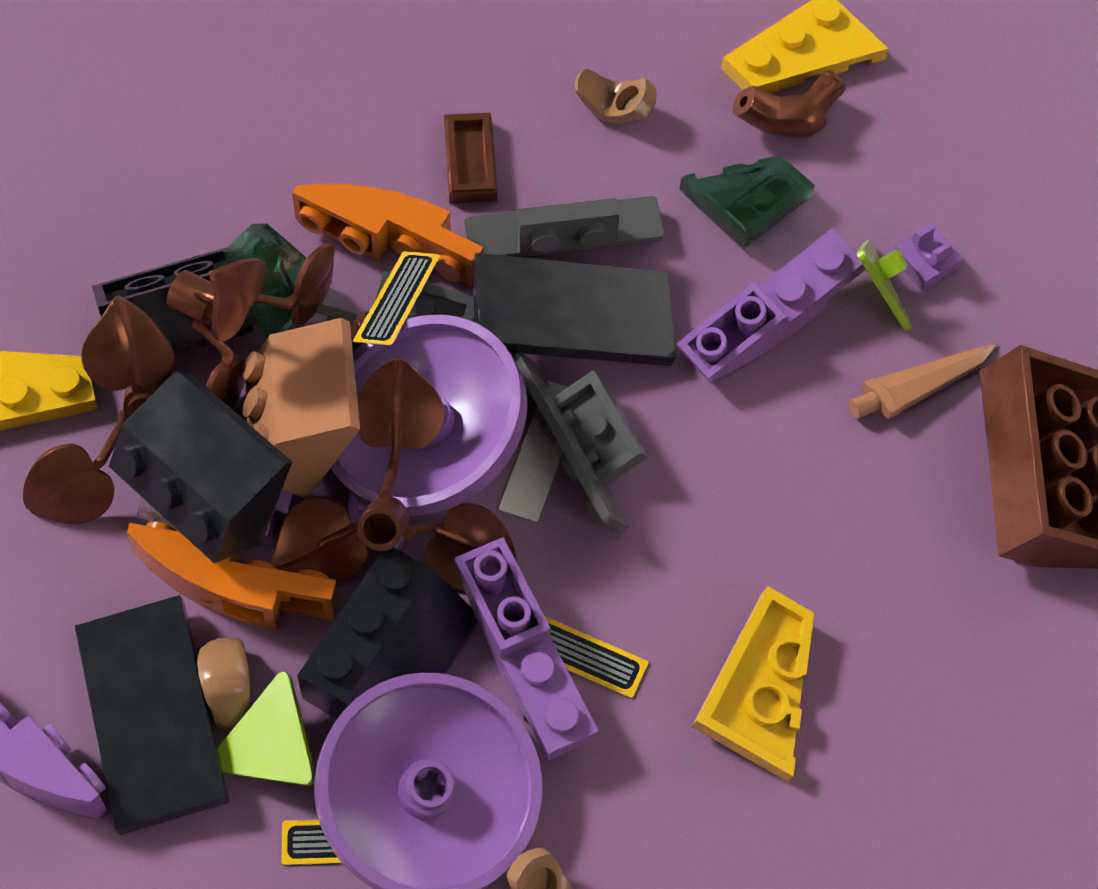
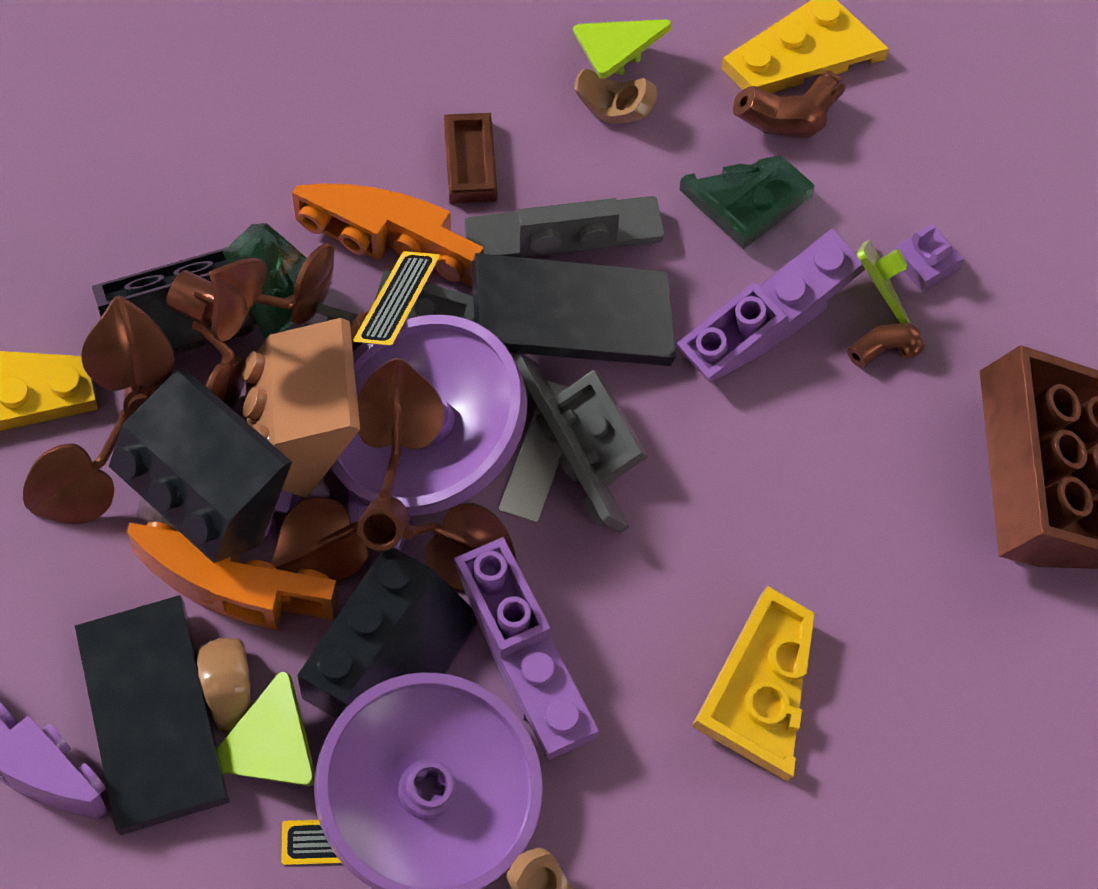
sticker [545,616,649,698] -> none
nougat bar [848,343,997,419] -> none
none -> lime piece [573,19,672,79]
none -> copper arm [847,323,925,368]

